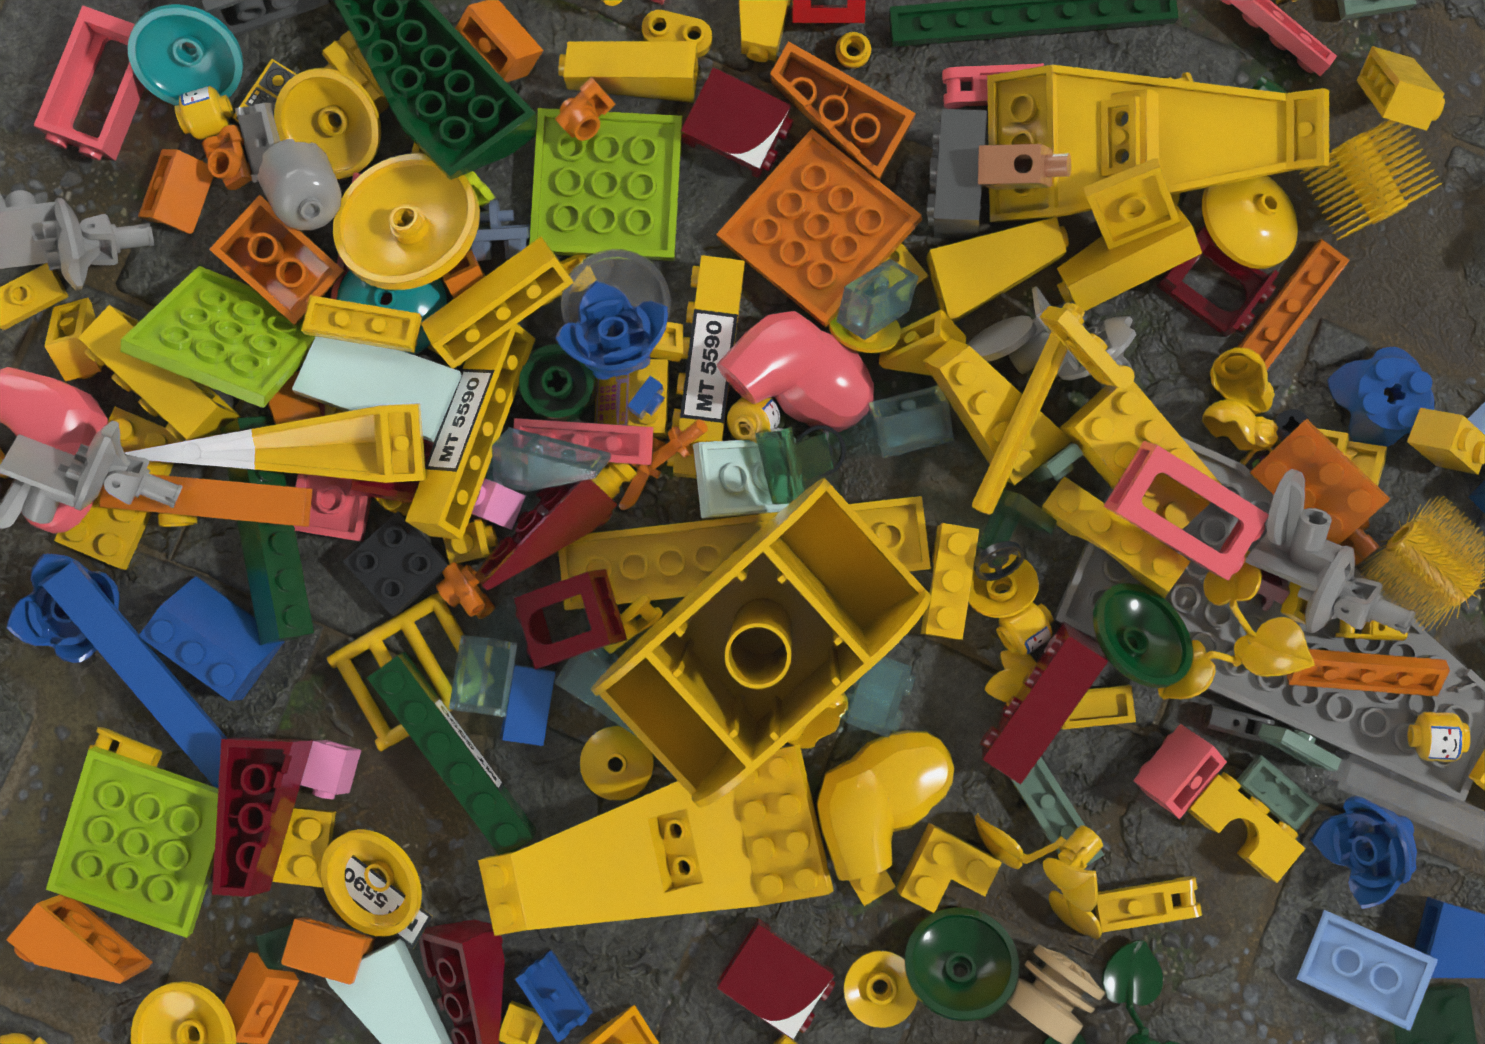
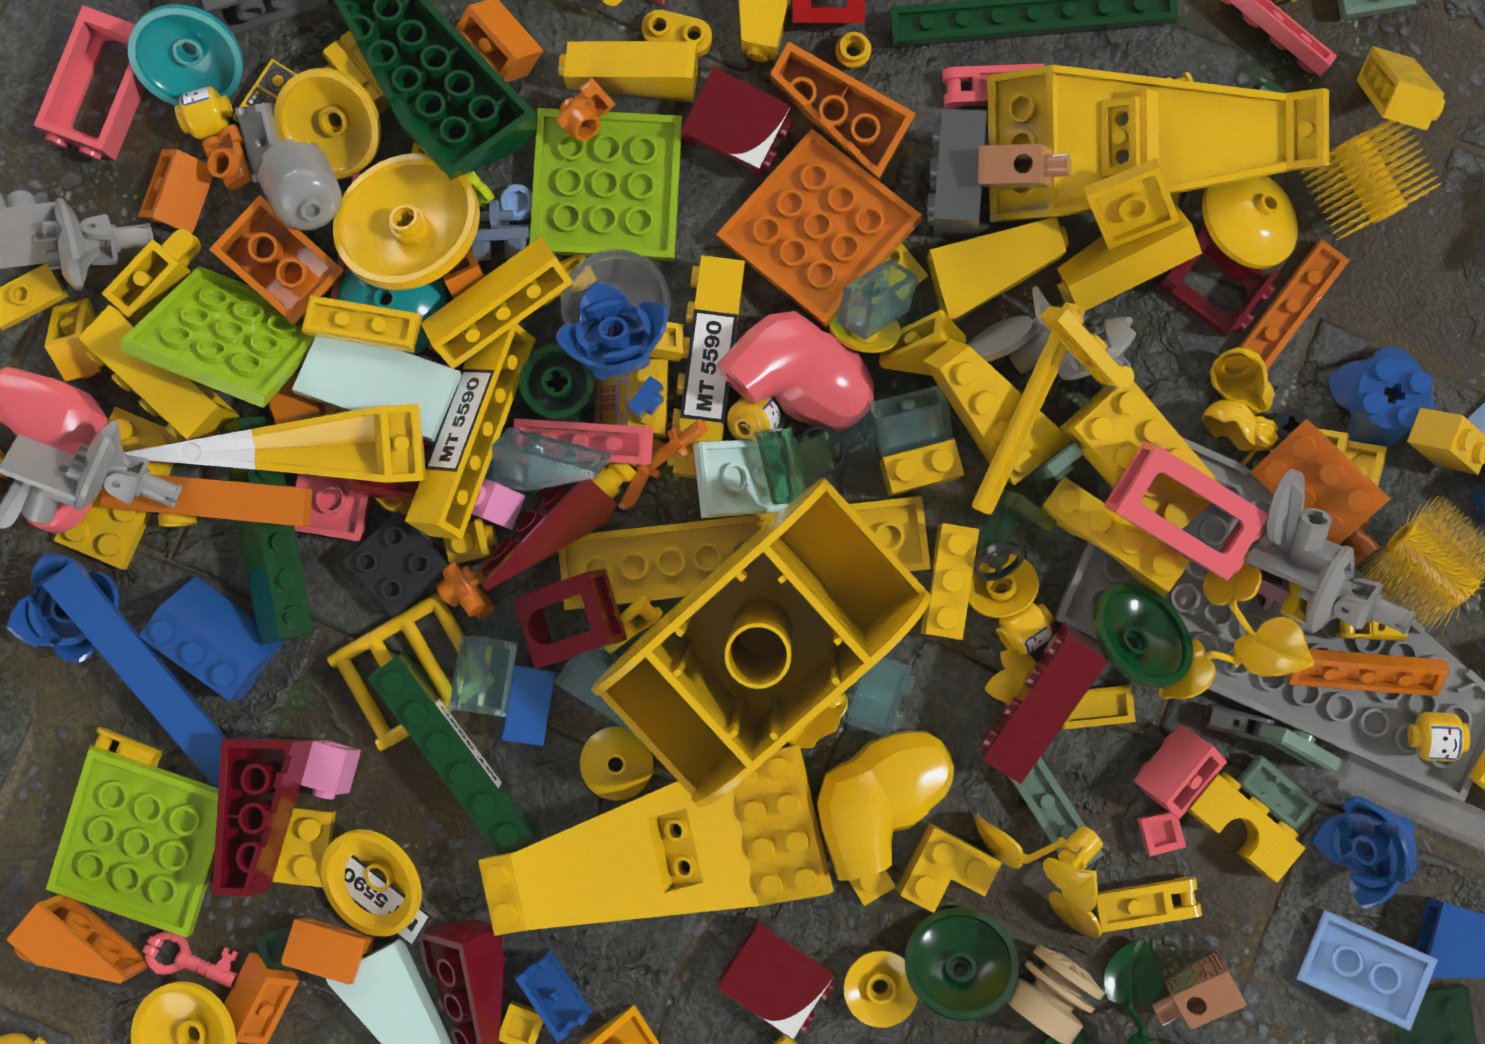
none -> yellow brick [101,229,201,323]
none -> coral piece [142,931,239,988]
none -> light blue tile [499,184,533,223]
none -> yellow brick [879,439,964,497]
none -> coral plate [1137,810,1186,856]
none -> nougat torso [1152,951,1247,1029]

